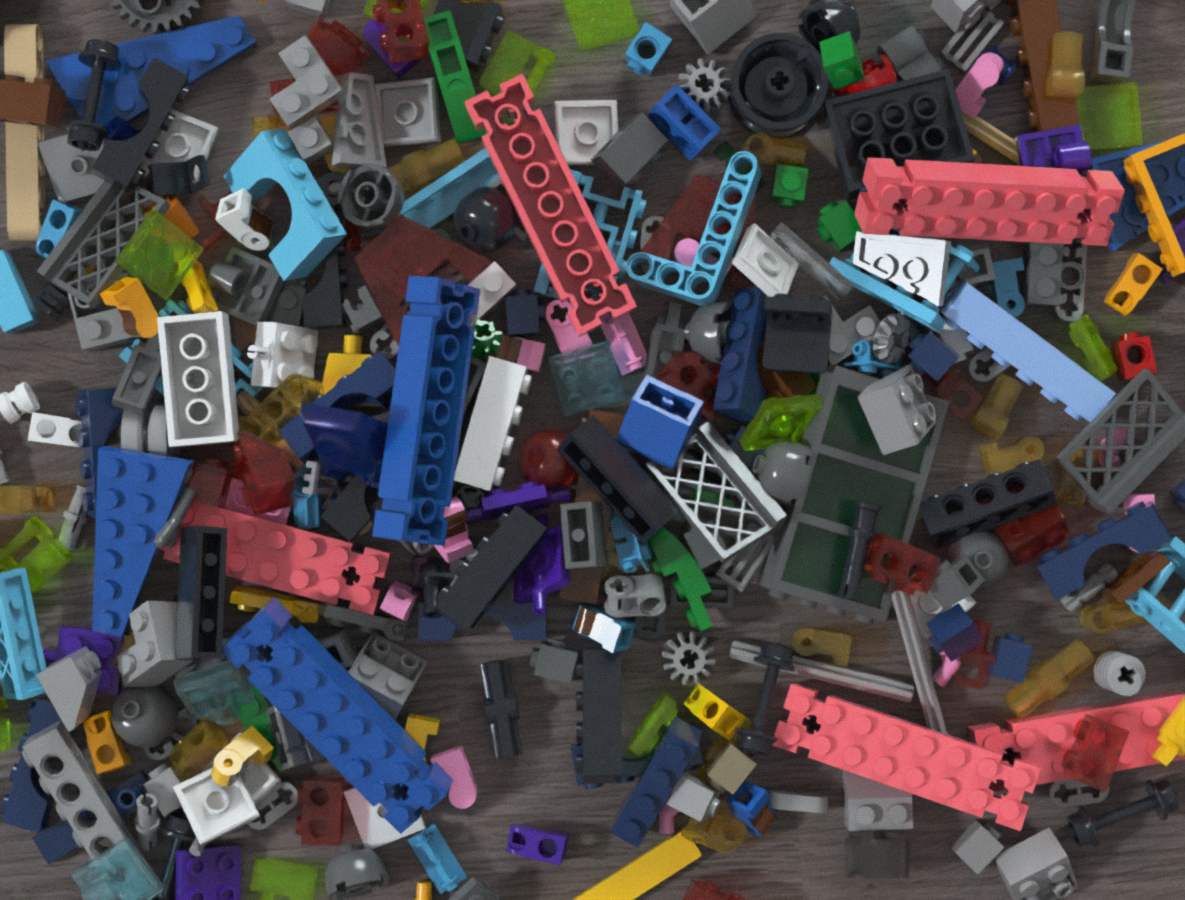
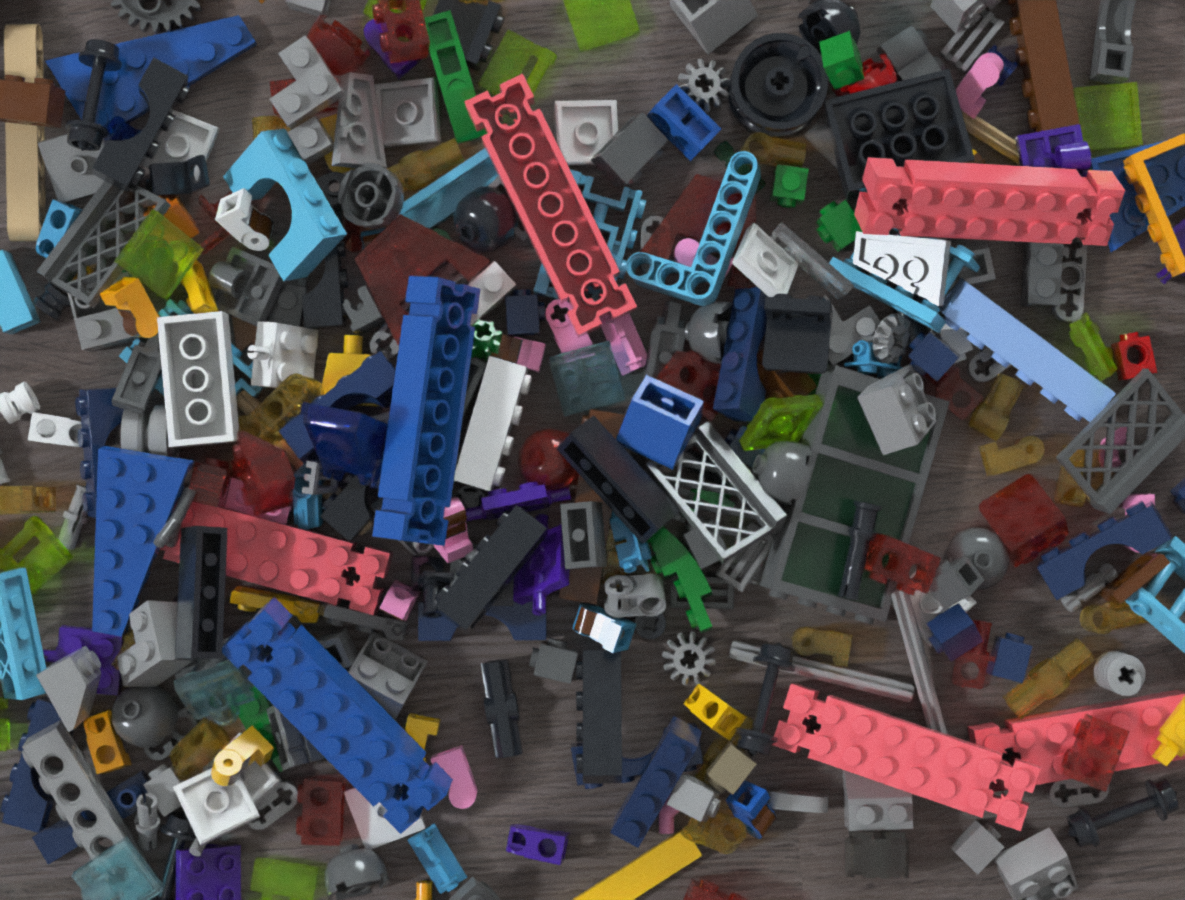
dark azure brick [624,22,672,77] -> none
clear neon green plate [628,689,678,756] -> none
black brick [919,459,1057,549] -> none
bright pink arm [932,652,961,687] -> none
dark azure leg [989,257,1025,317] -> none
clear yellow piece [1046,32,1085,98] -> none
light orange leg [1104,253,1163,316] -> none

